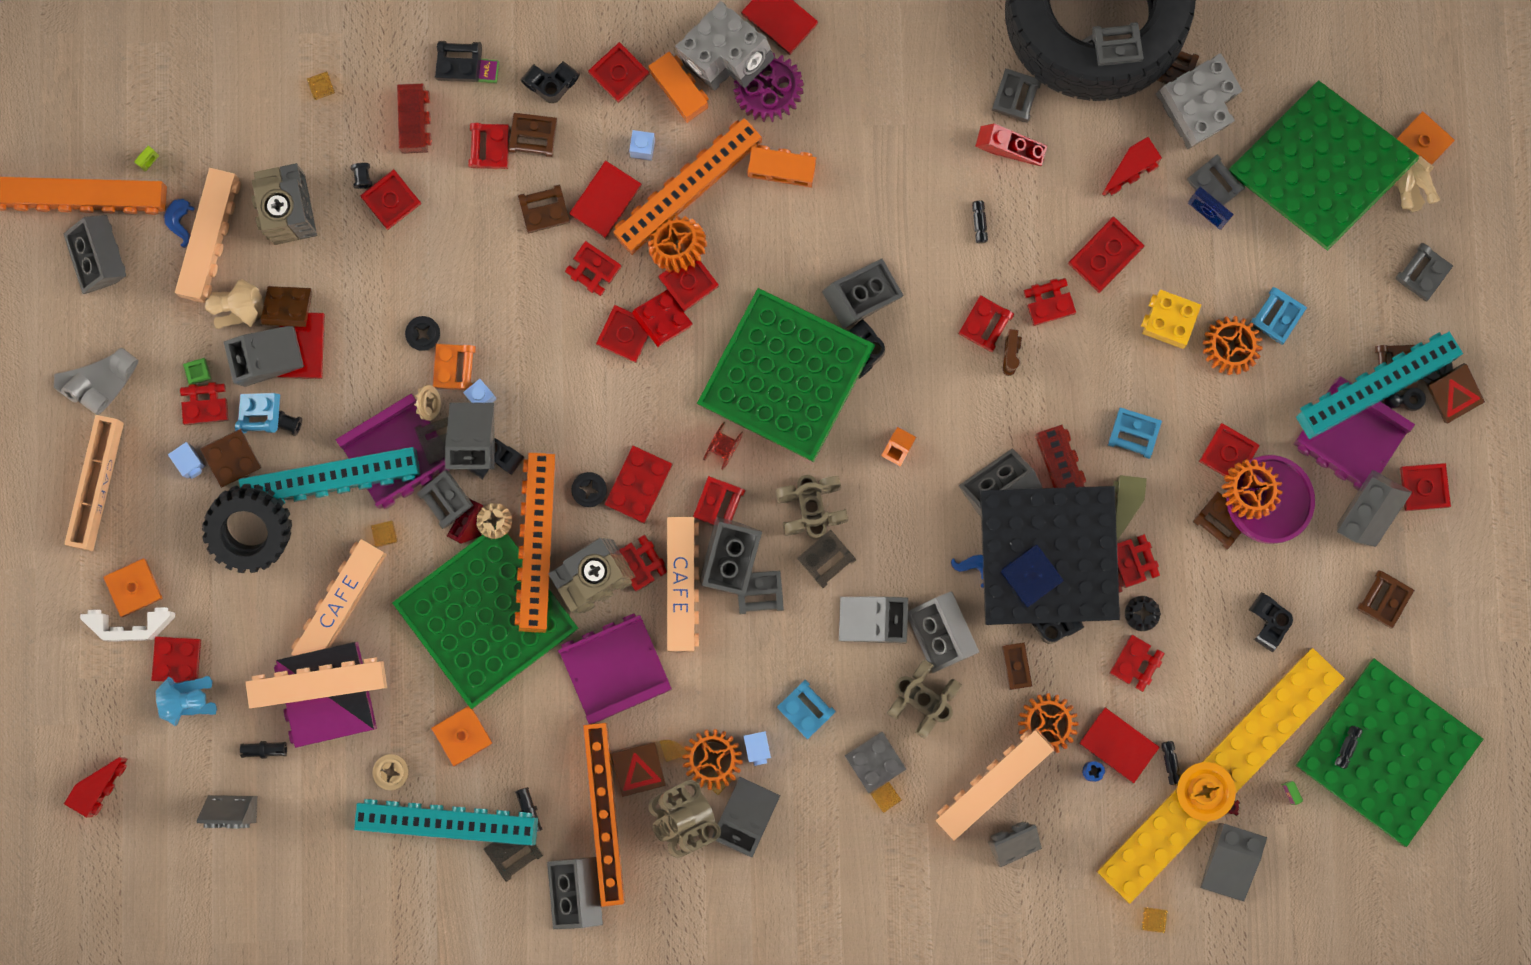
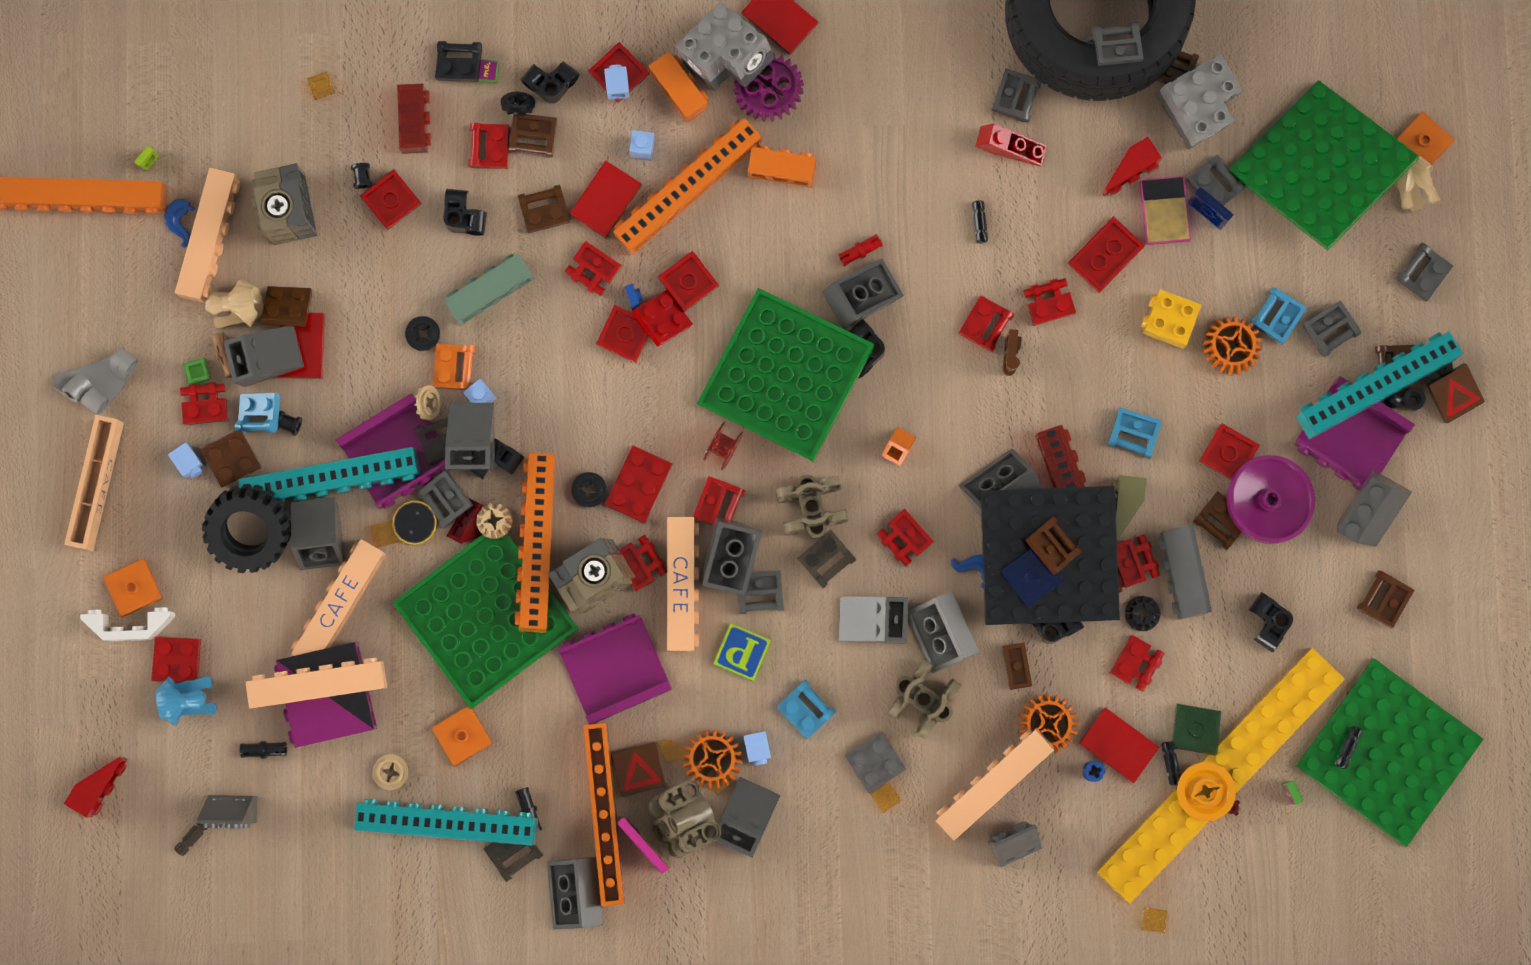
dark grey slope [63,215,127,294] -> none
orange gear [648,216,707,273] -> none
dark grey slope [1200,823,1267,902] -> none
orange gear [1221,459,1283,520] -> none
red plate [1400,463,1451,511] -> none
none -> clear smoke axle [174,822,208,856]
none -> medium nougat pin [210,332,232,378]
none -> dark grey slope [290,497,345,570]
none -> black tile [392,501,438,545]
none -> black piece [443,189,487,236]
none -> sand green brick [444,253,534,326]
none -> black gear [501,91,535,117]
none -> light blue brick [604,65,630,100]
none -> dark pink tile [617,817,670,874]
none -> blue plate [625,284,643,311]
none -> tile [713,623,771,681]
none -> red pin [838,234,883,267]
none -> red plate [877,509,934,567]
none -> reddish brown plate [1026,516,1082,575]
none -> tile [1140,176,1191,245]
none -> dark grey slope [1158,524,1212,620]
none -> clear green tile [1171,704,1221,756]
none -> dark grey plate [1303,300,1361,357]

